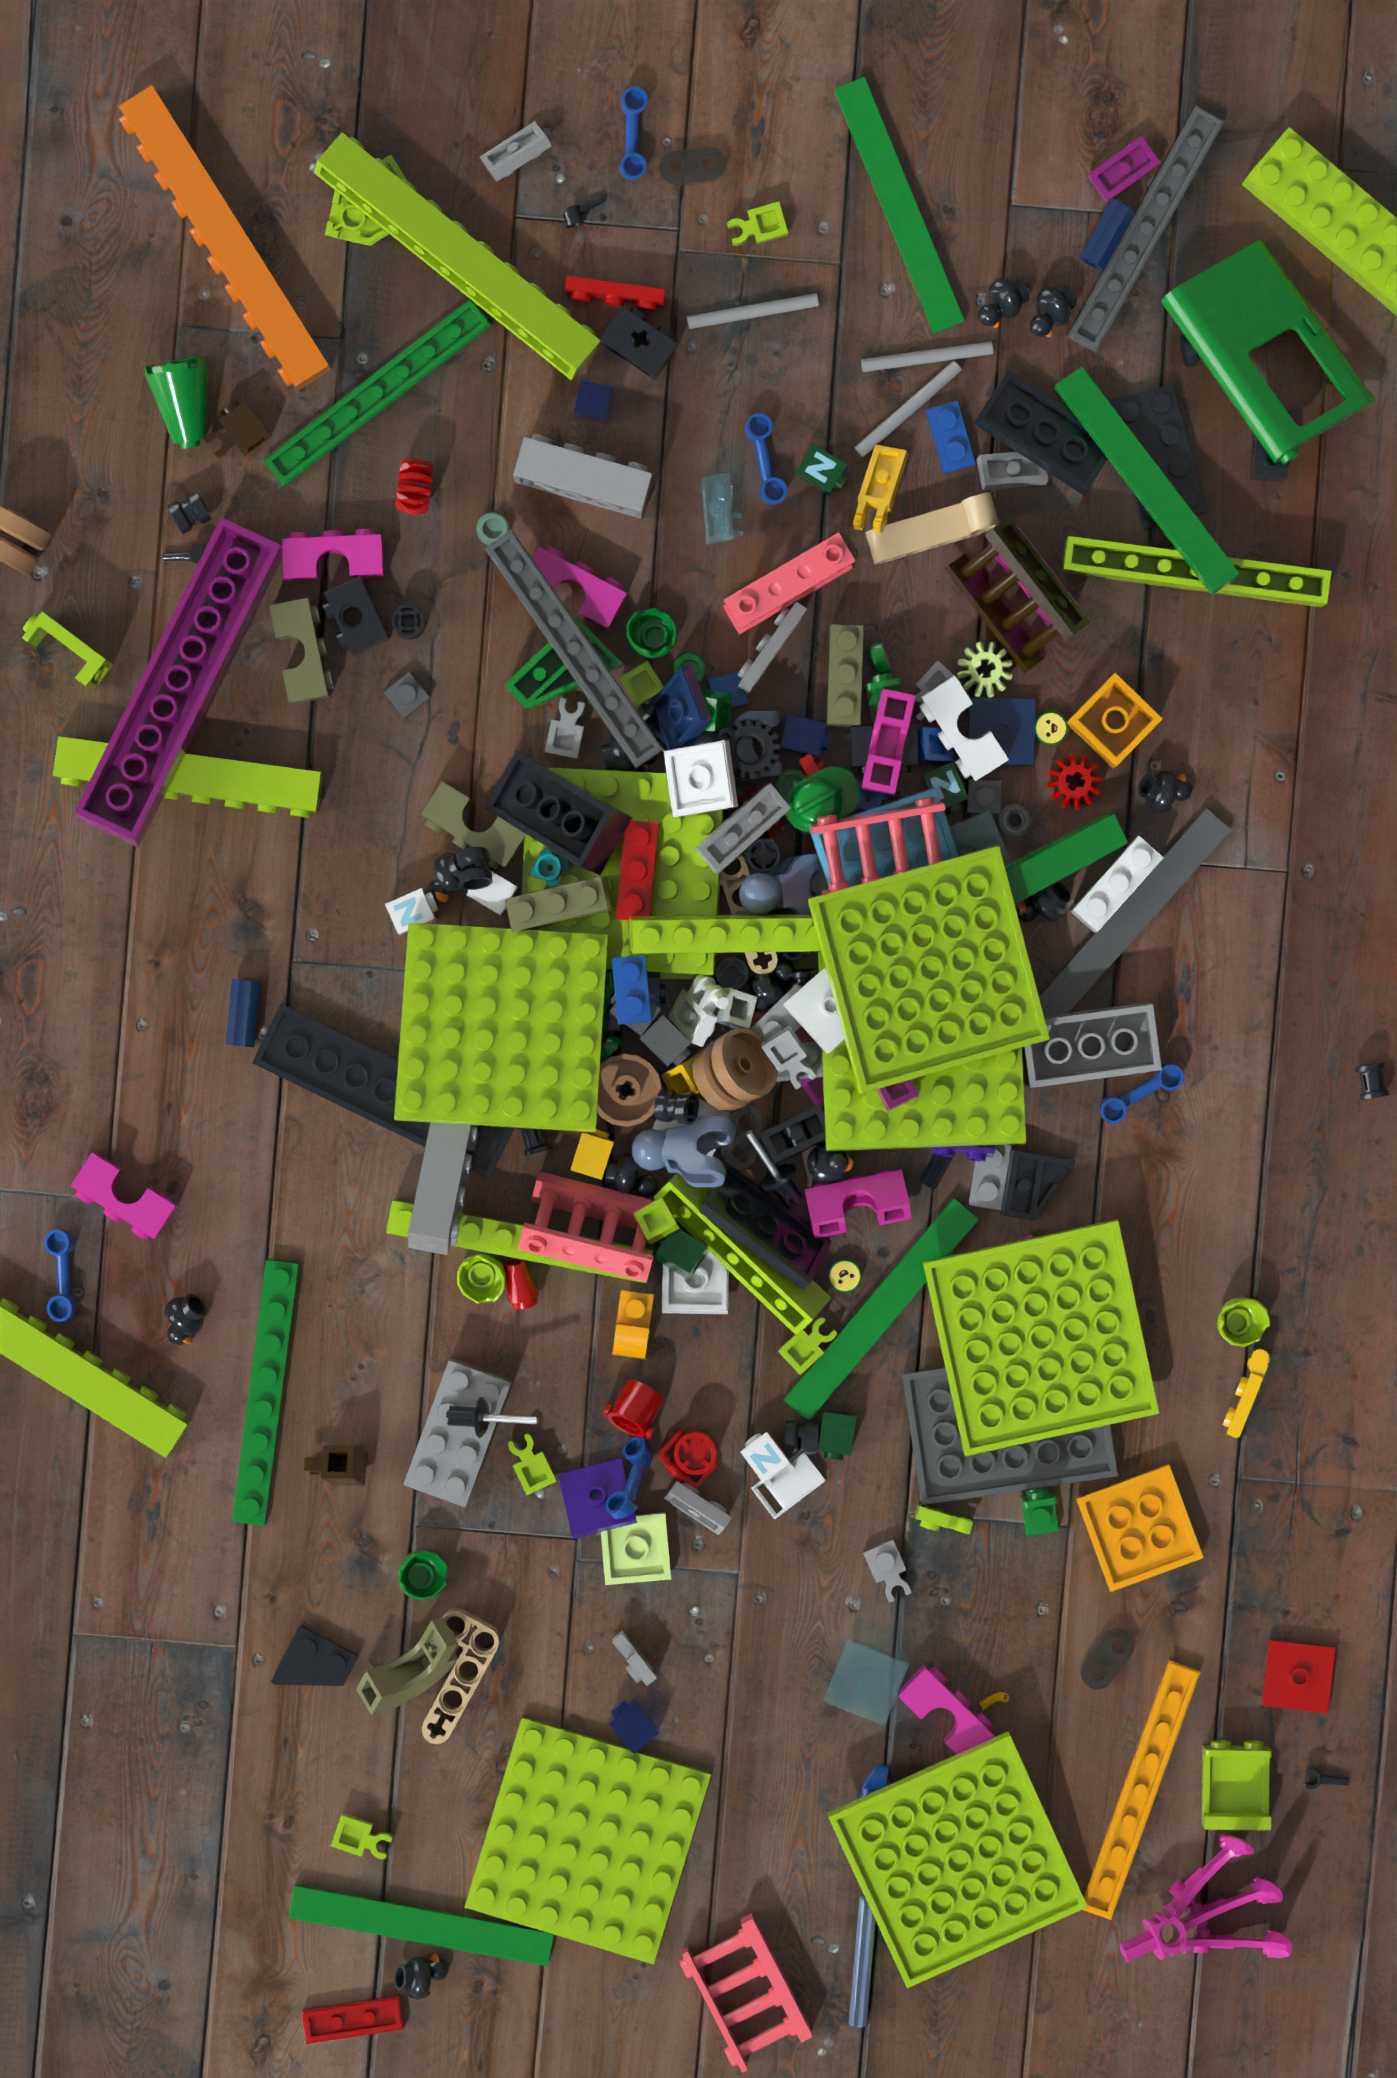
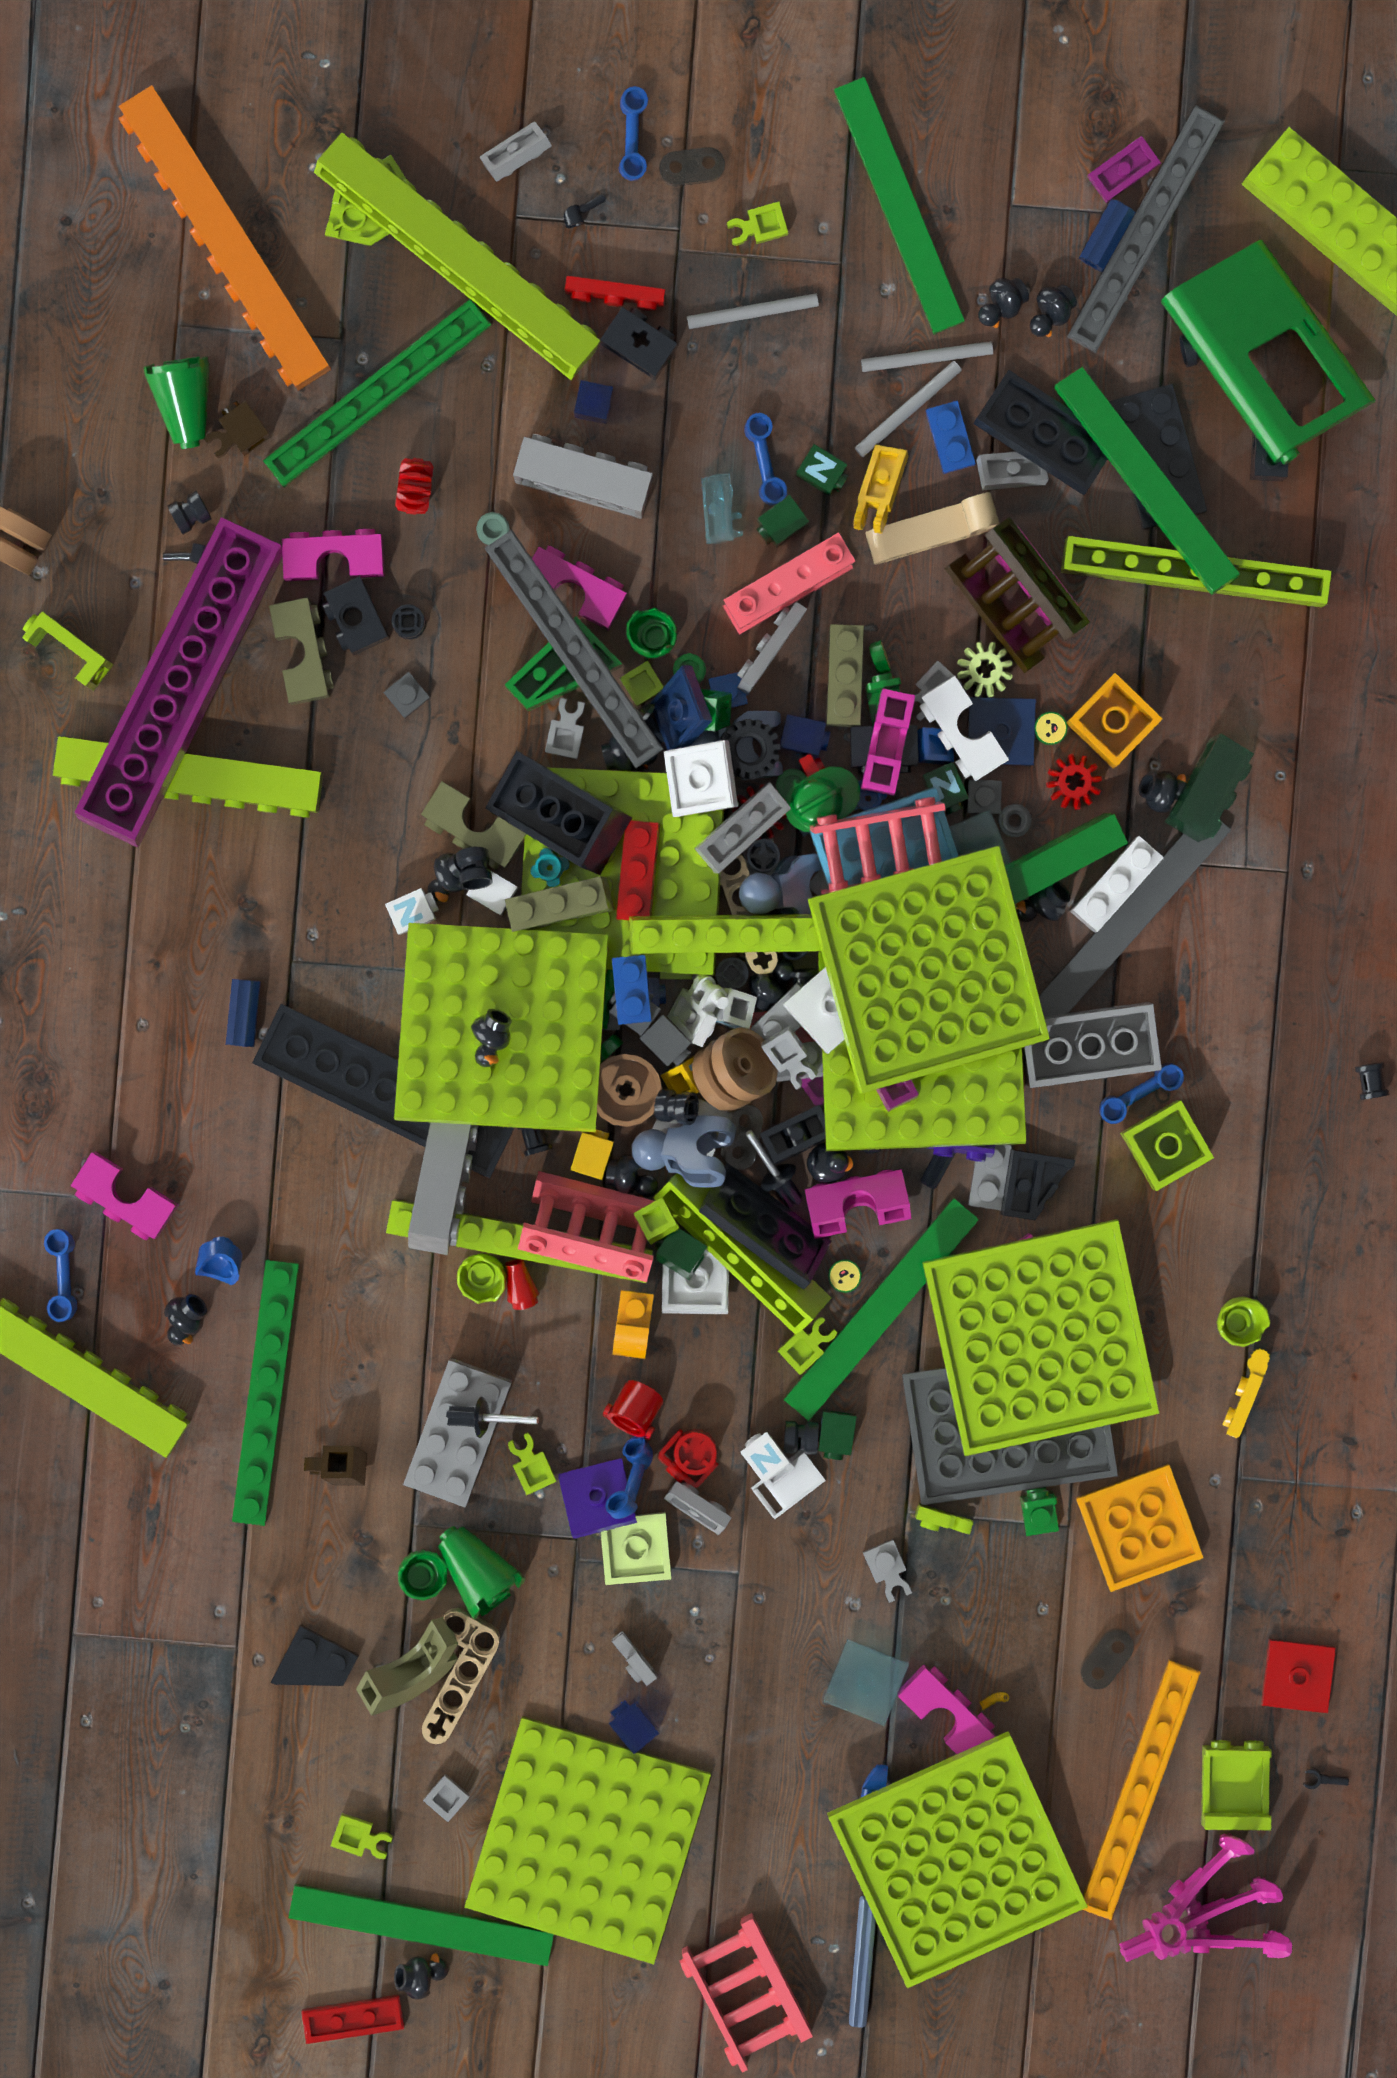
none -> blue piece [195,1237,243,1285]
none -> light grey plate [423,1774,470,1822]
none -> green cone [438,1526,525,1620]
none -> black animal [471,1009,512,1067]
none -> dark green brick [756,495,809,548]
none -> lime brick [1120,1100,1214,1191]
none -> clear green brick [1165,733,1254,842]

